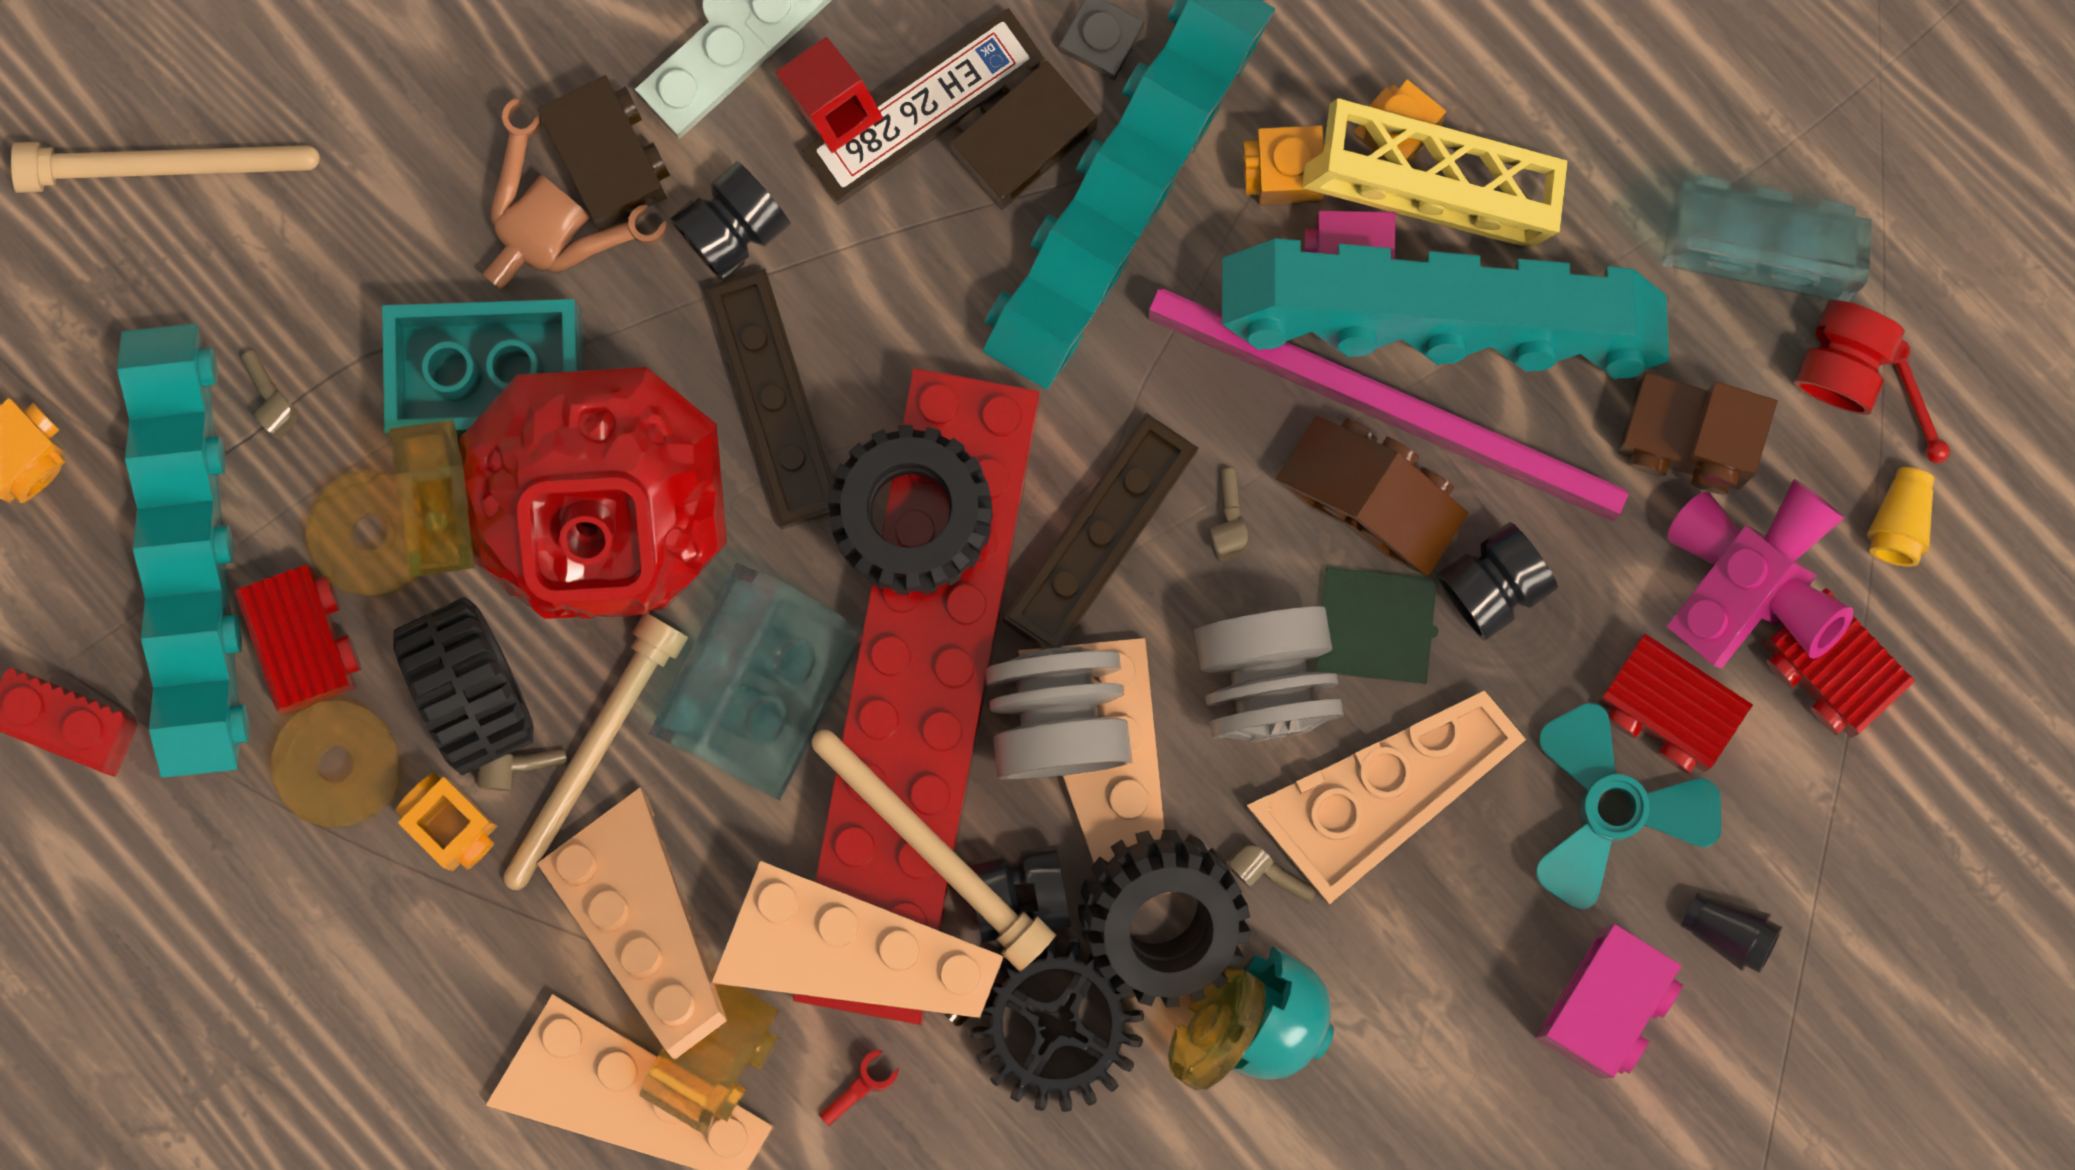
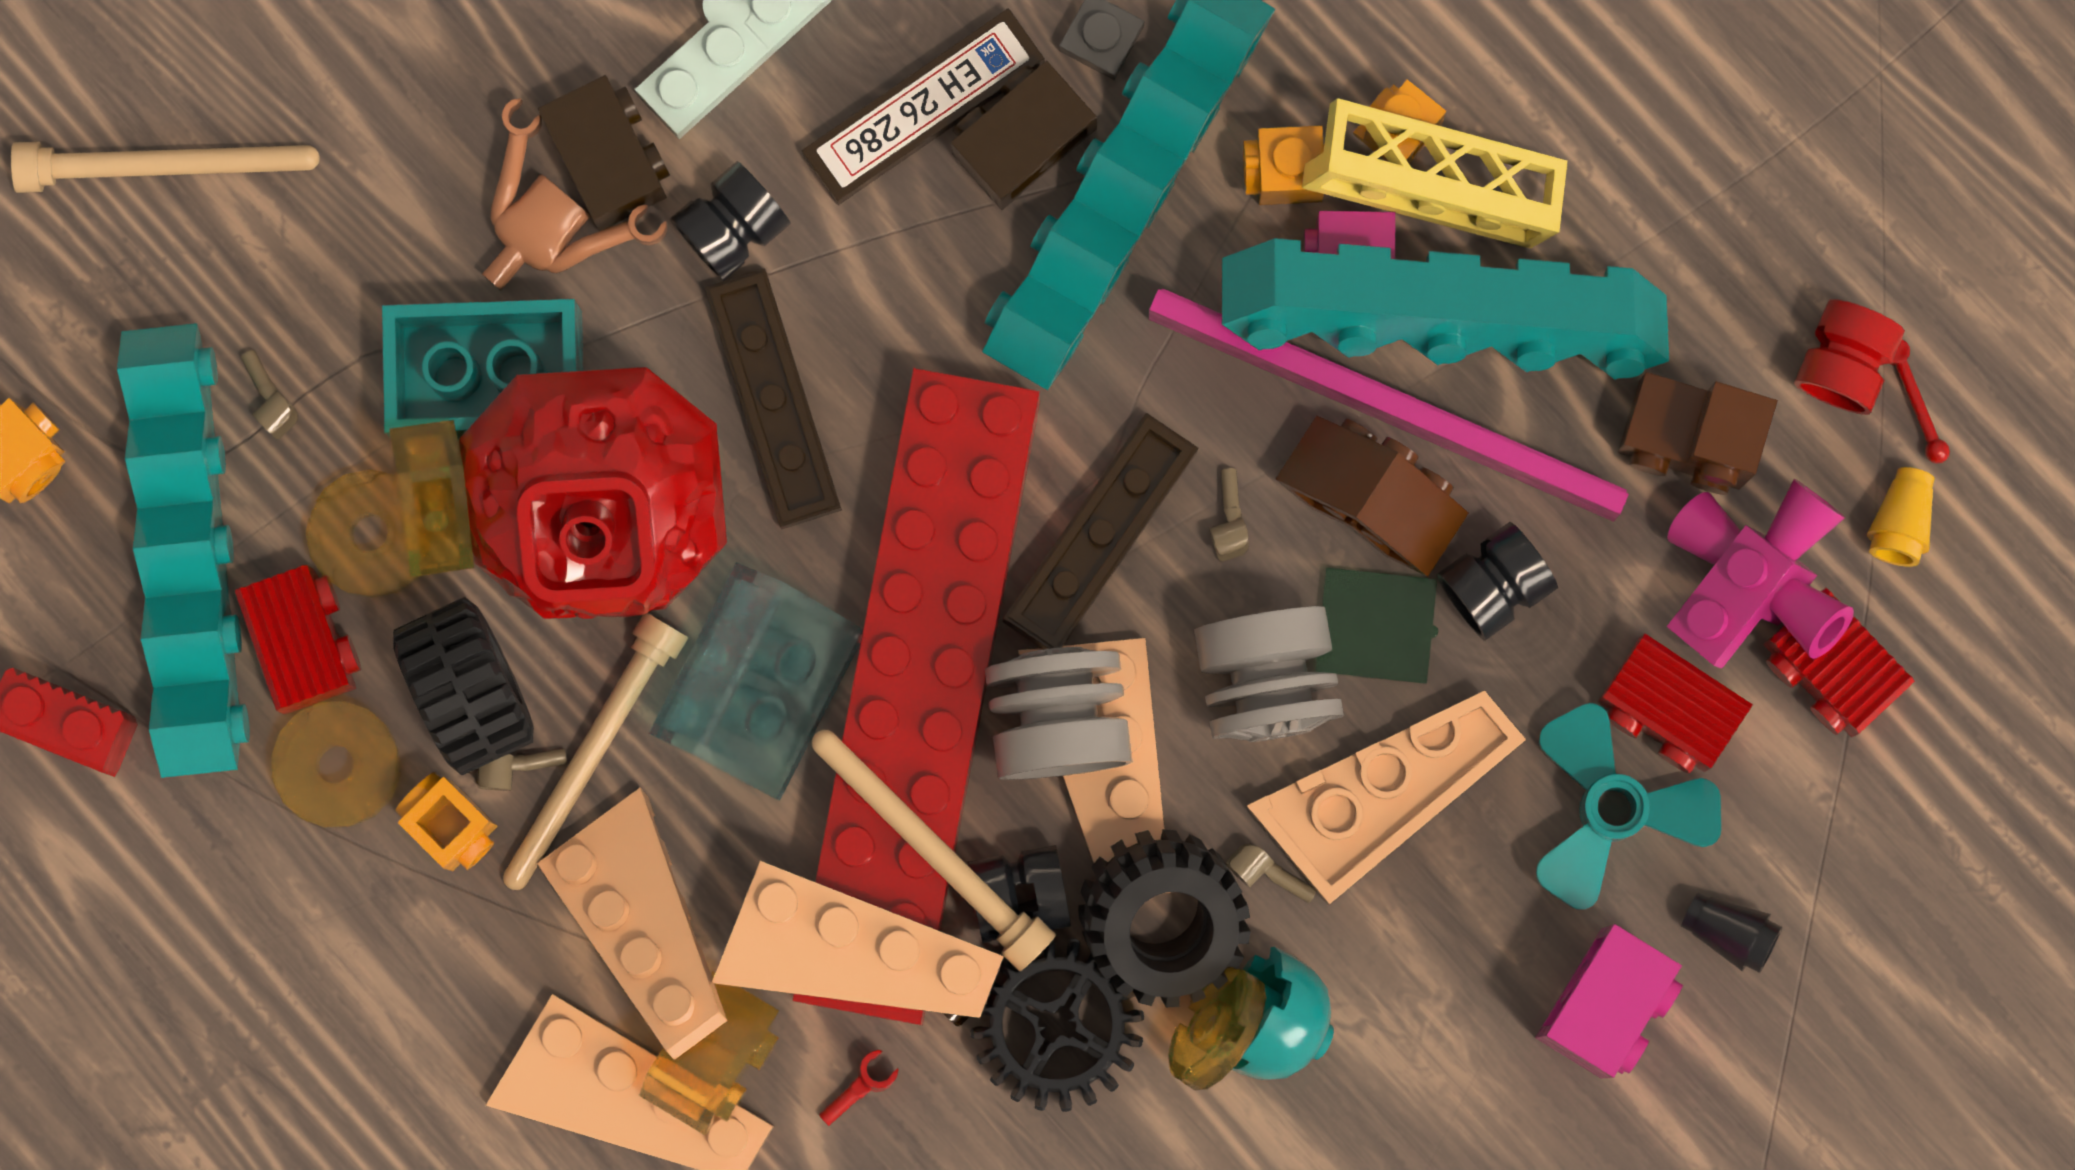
red brick [775,36,884,153] -> none
black tyre [828,425,993,596] -> none
clear light blue slope [1661,175,1872,302] -> none

